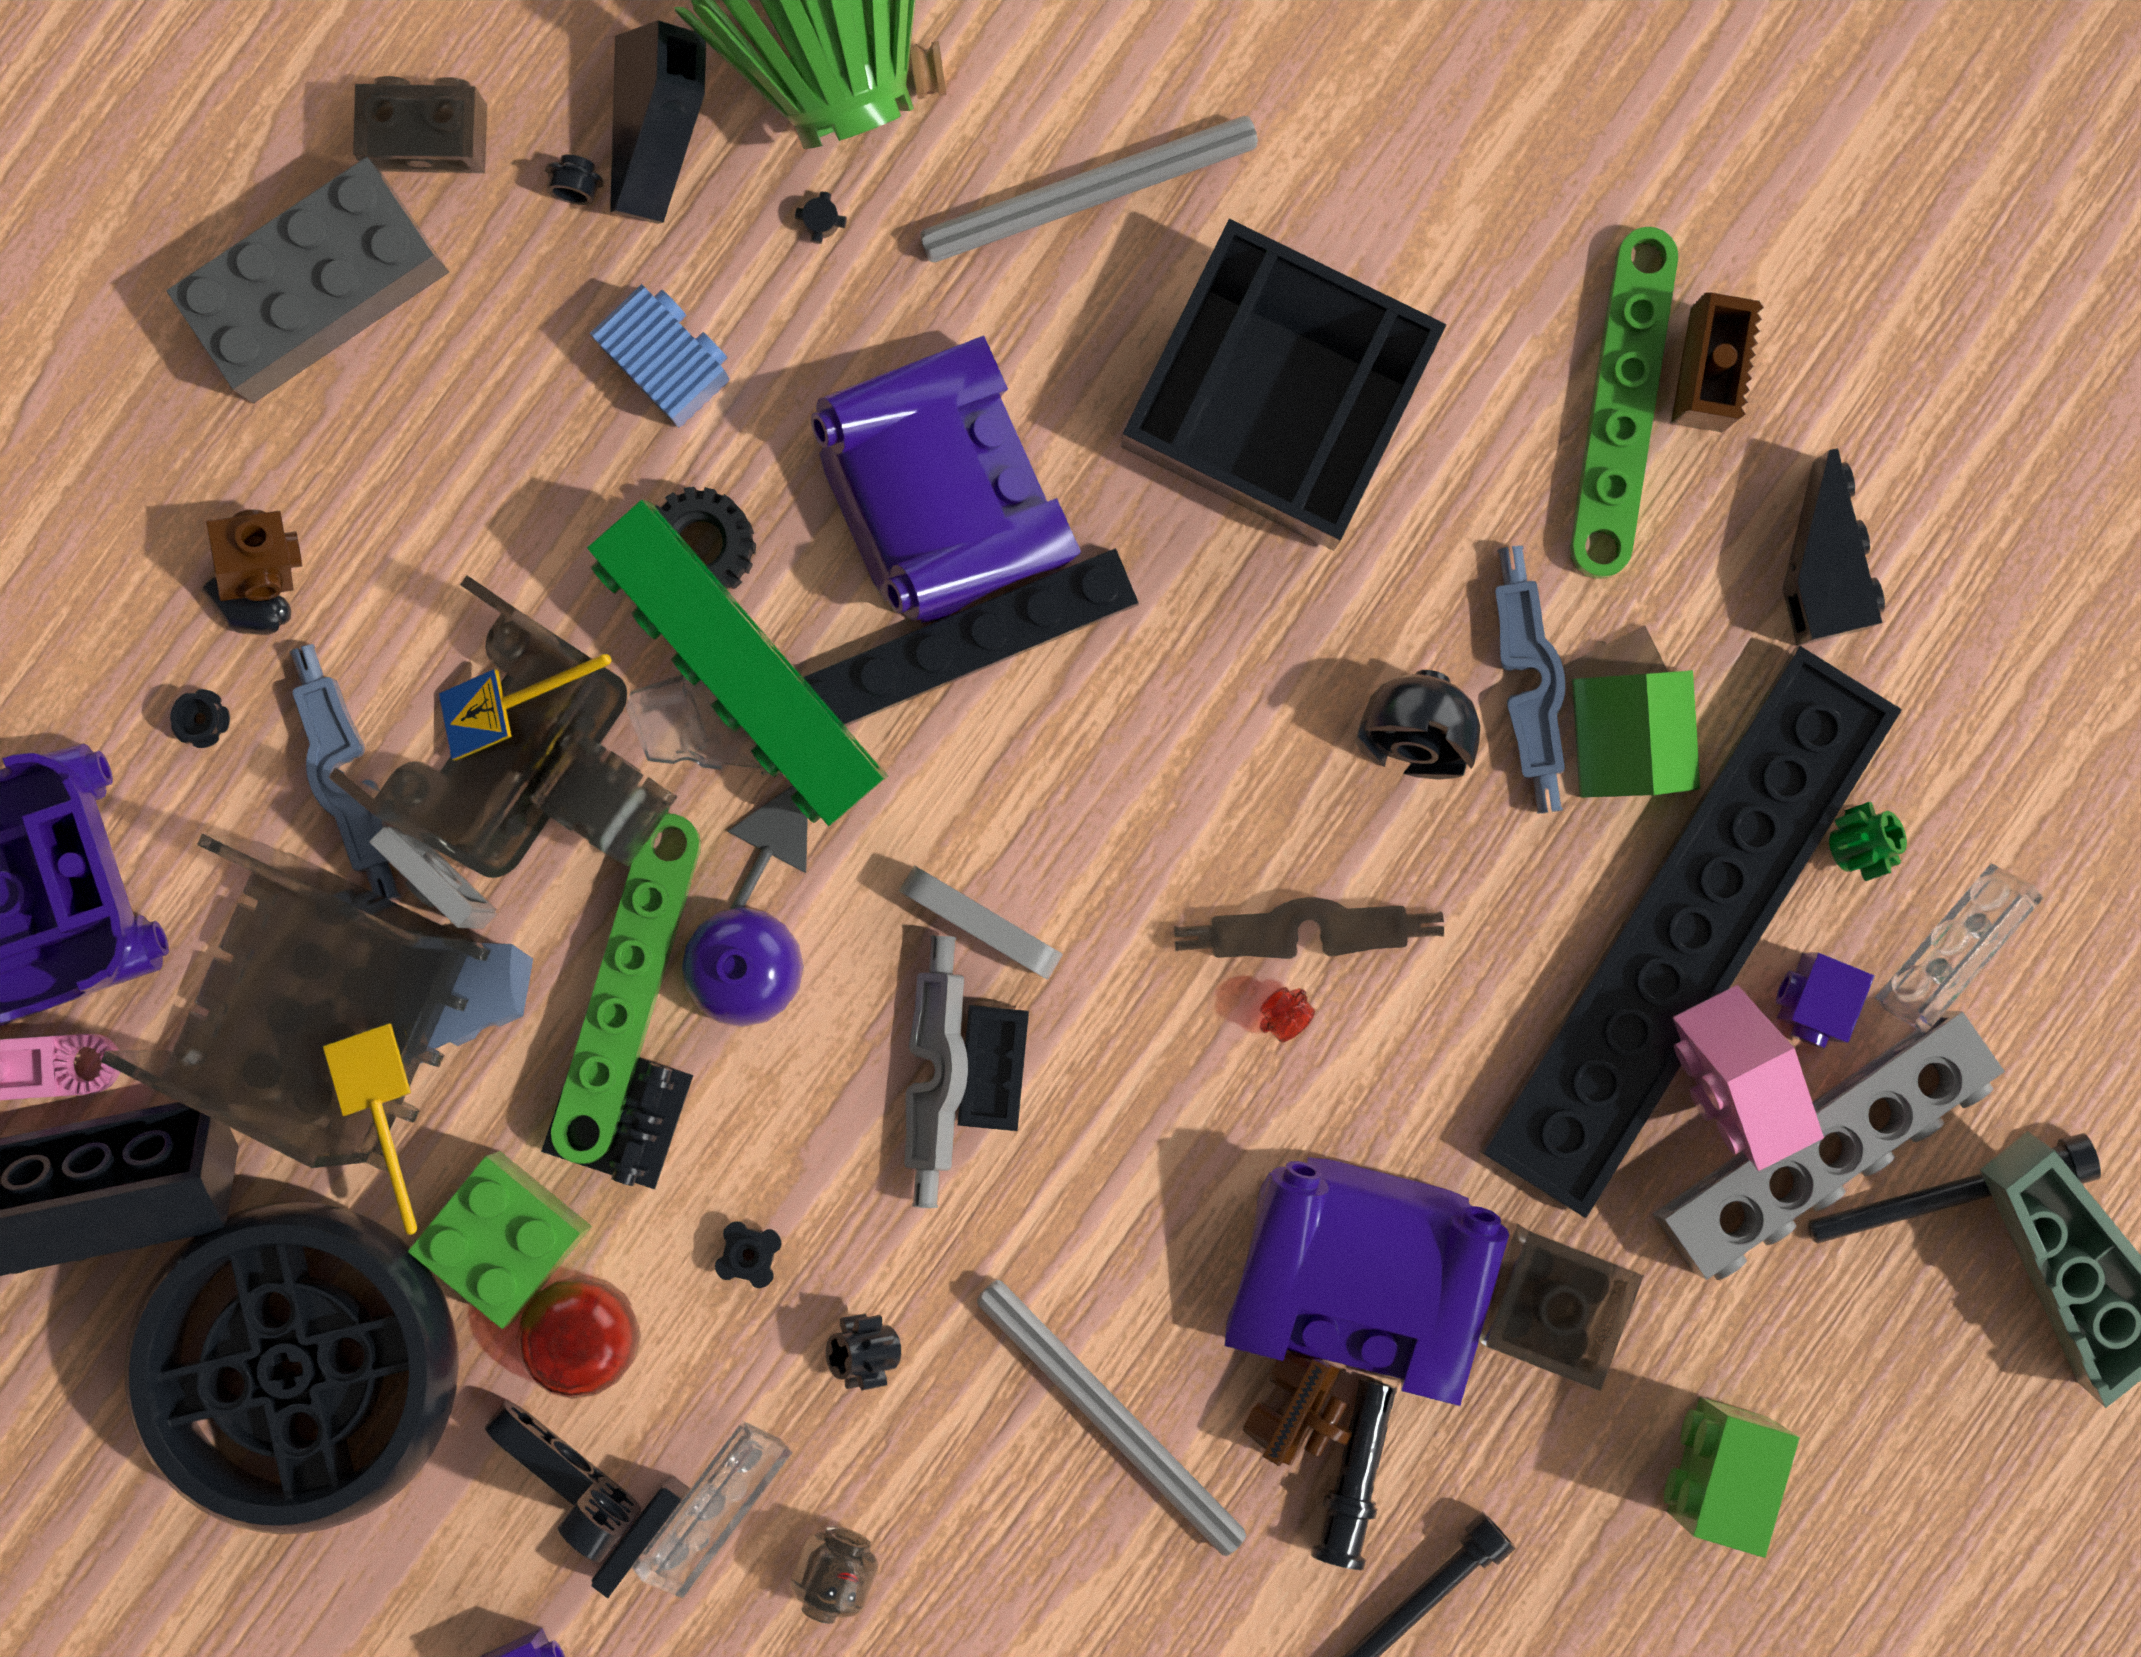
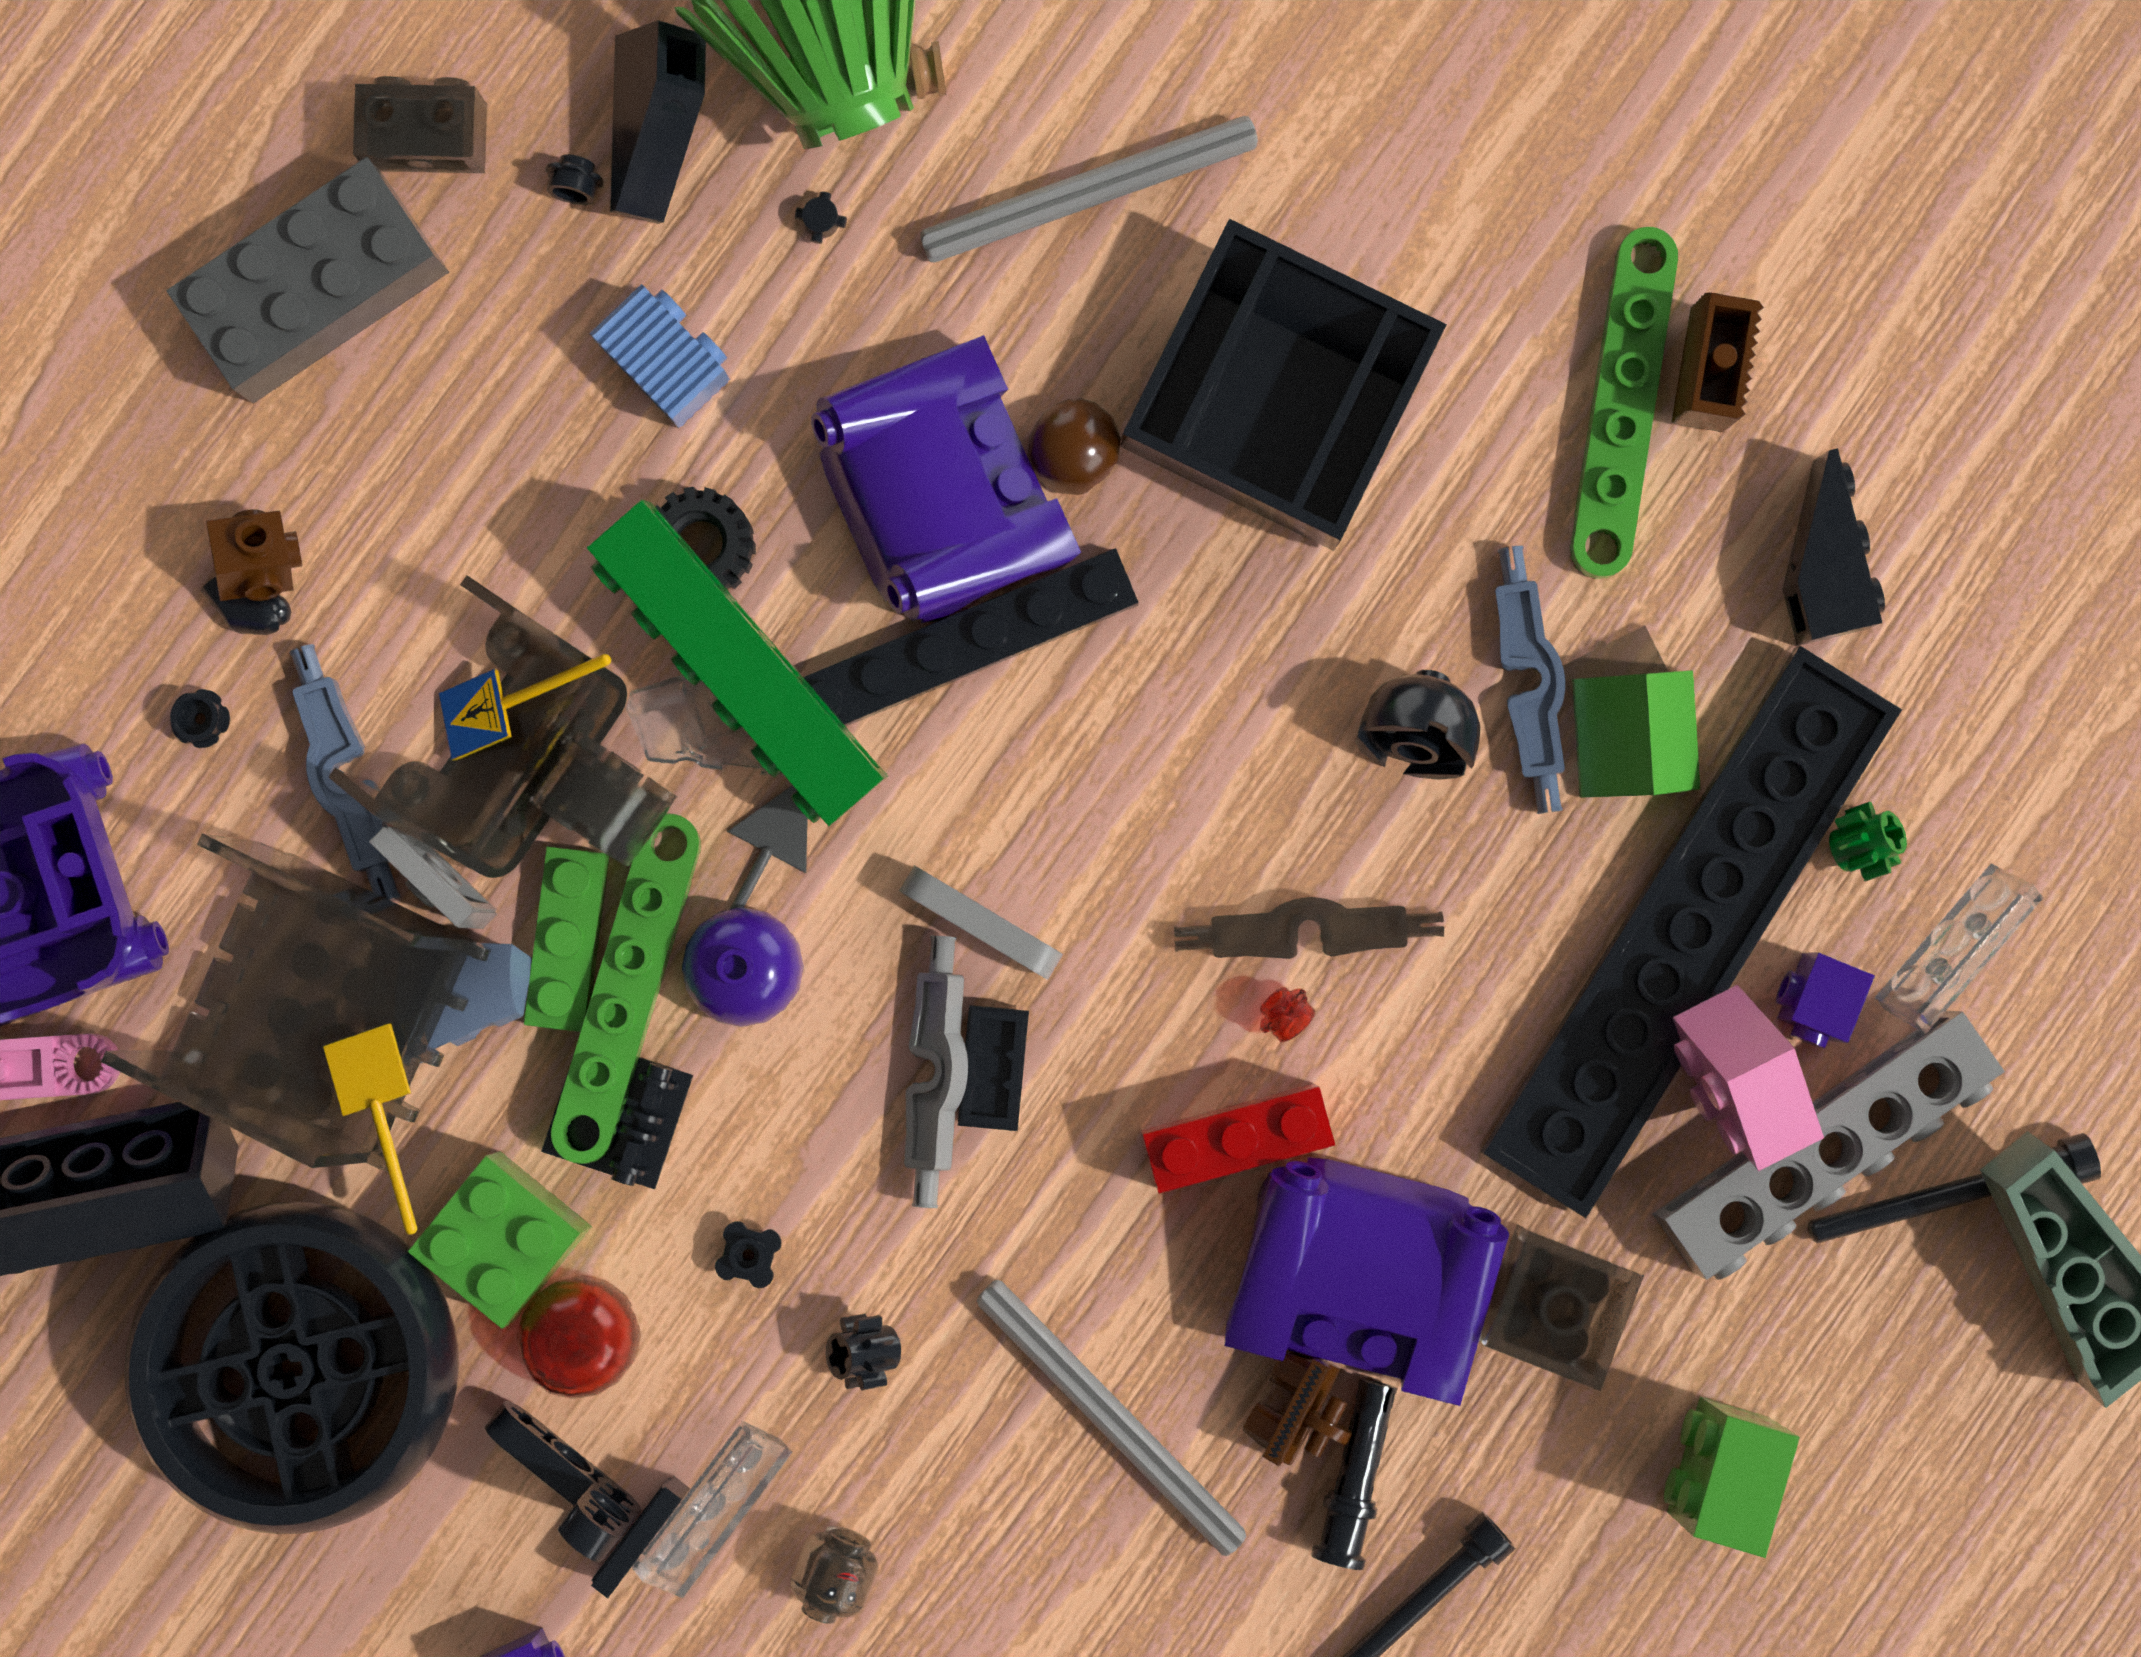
none -> bright green plate [524,847,610,1032]
none -> reddish brown hair [1027,398,1122,495]
none -> red brick [1141,1083,1336,1194]

